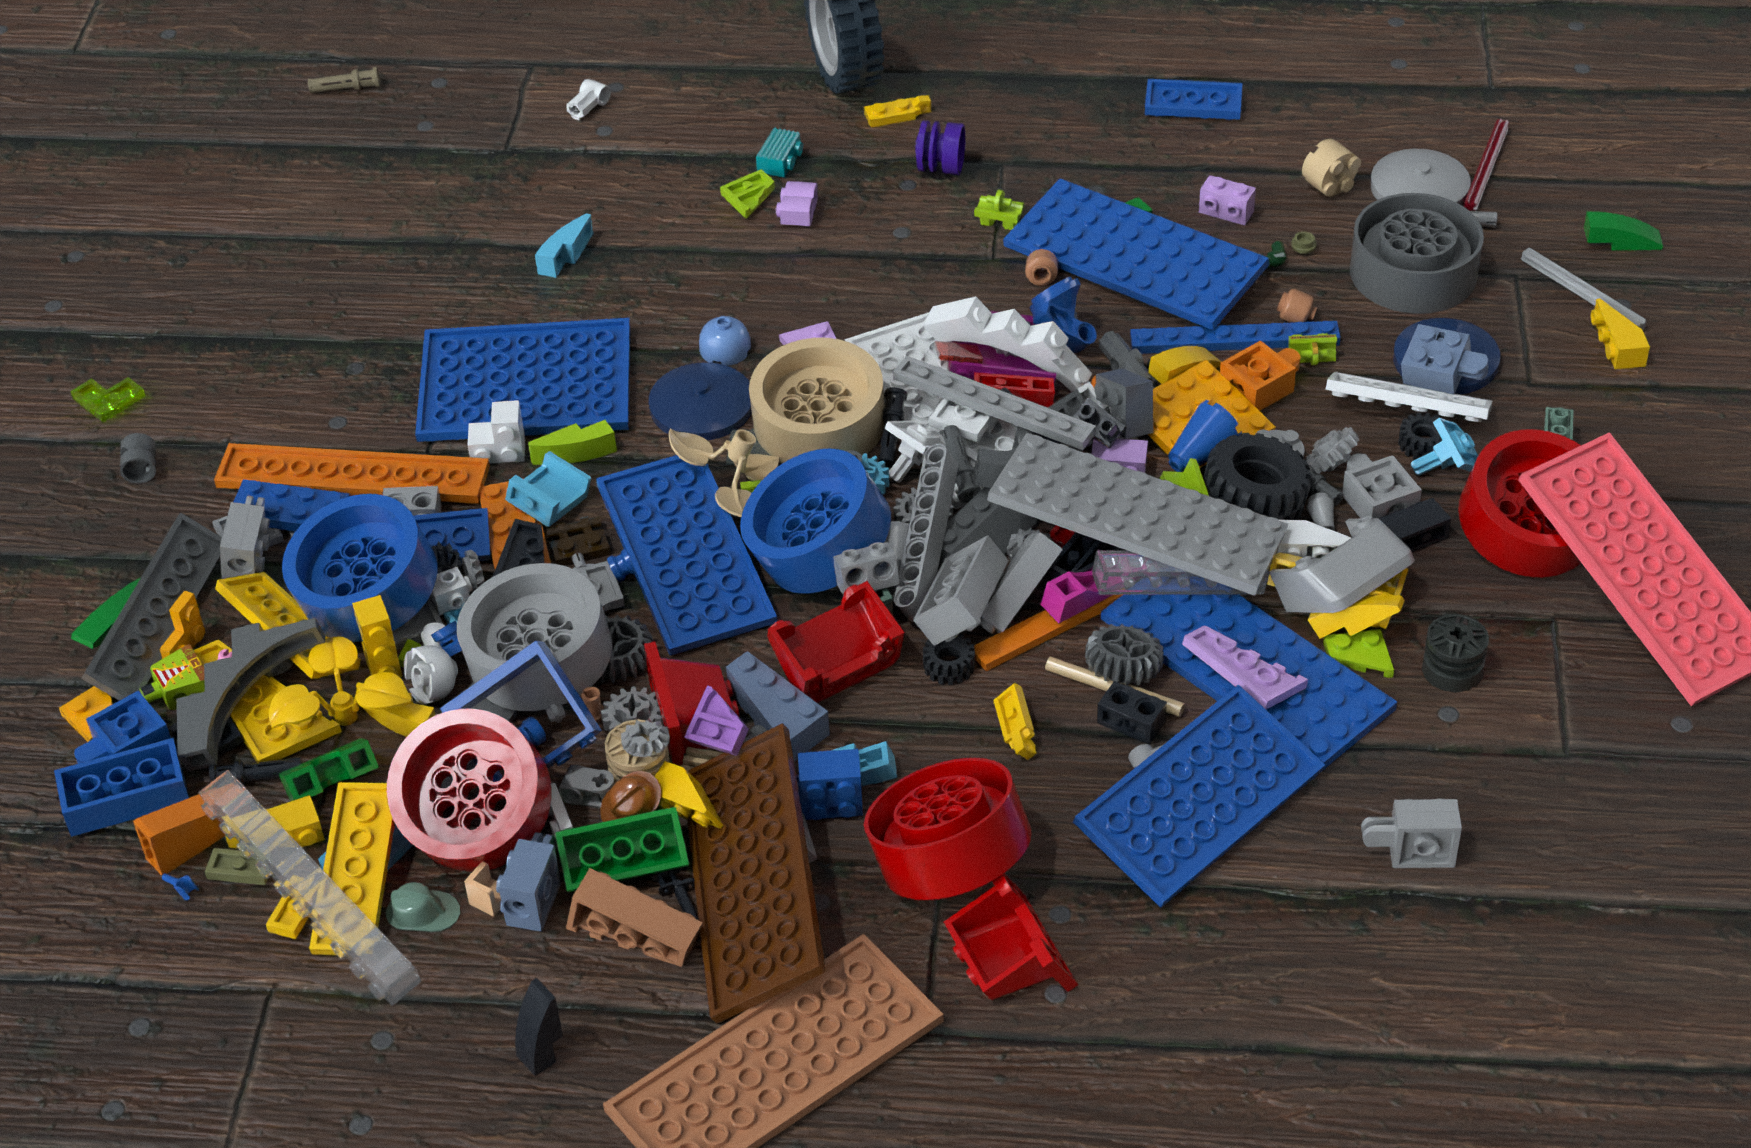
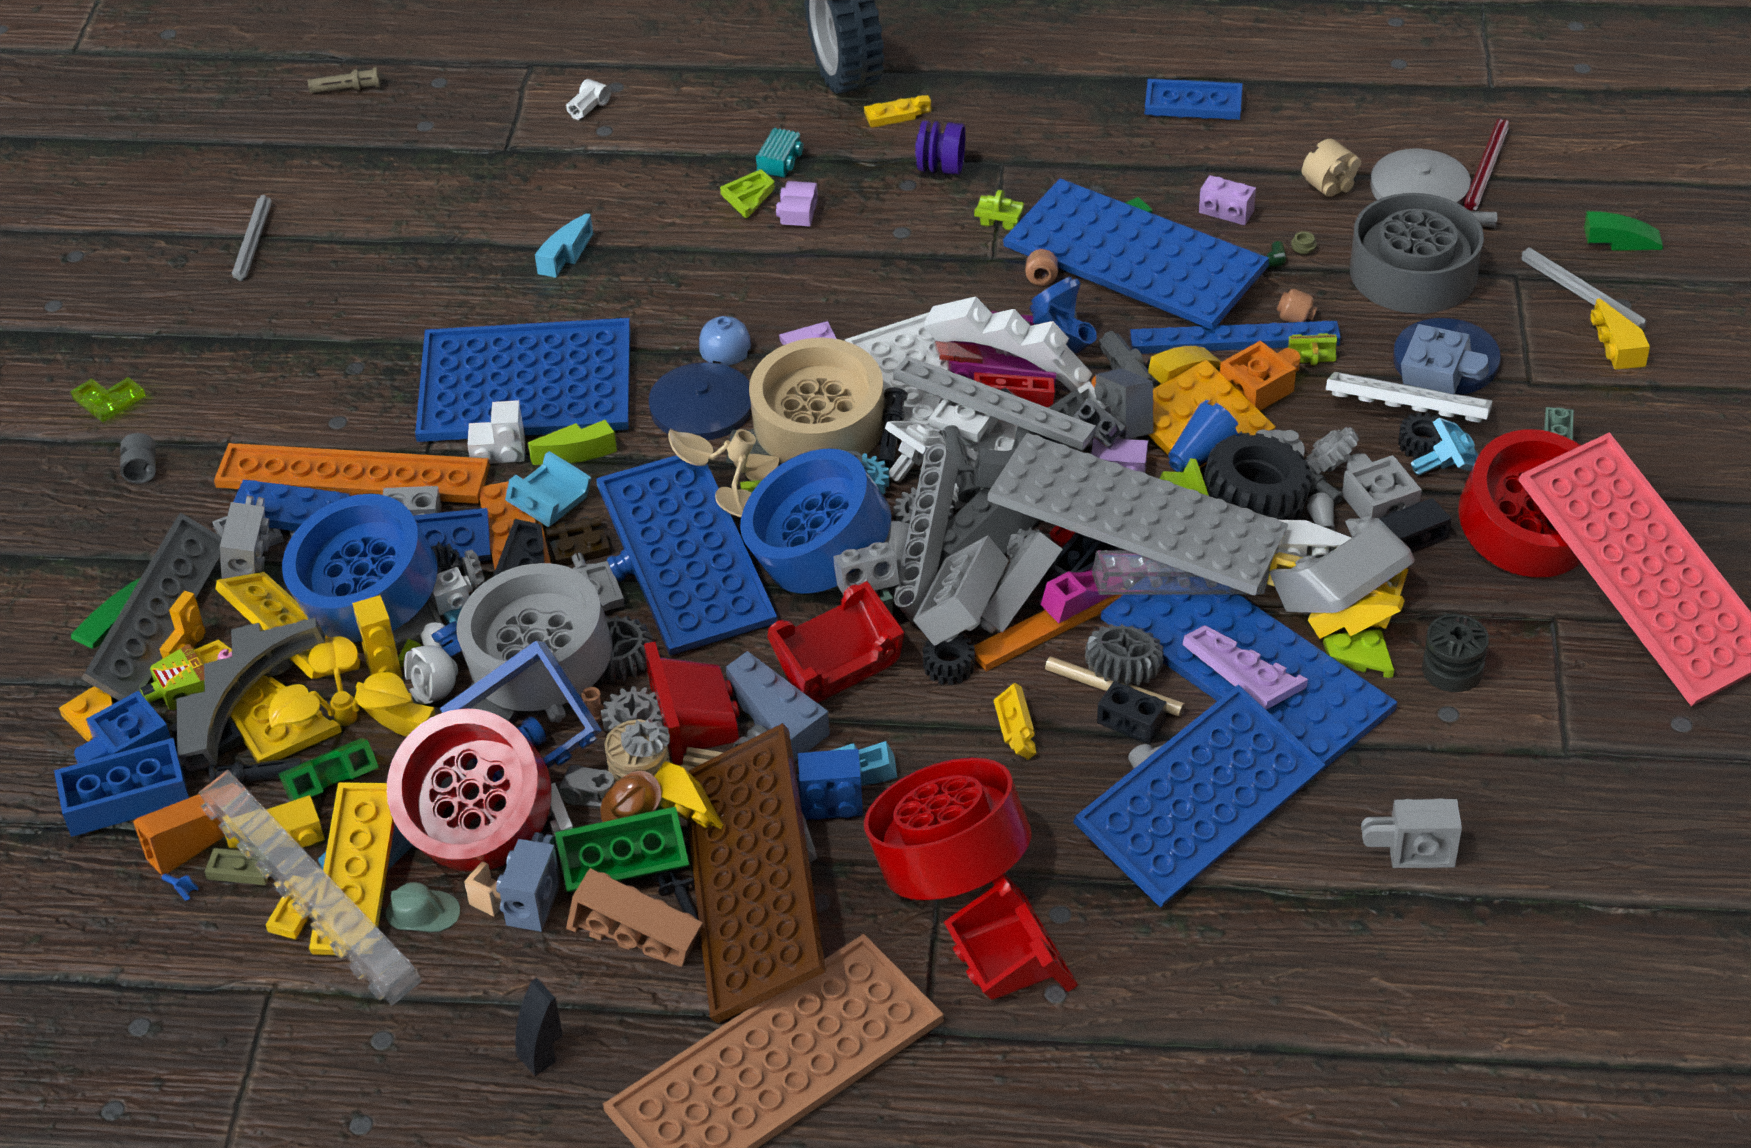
medium lavender wing [684,686,749,756] -> none
none -> light grey axle [232,195,272,281]

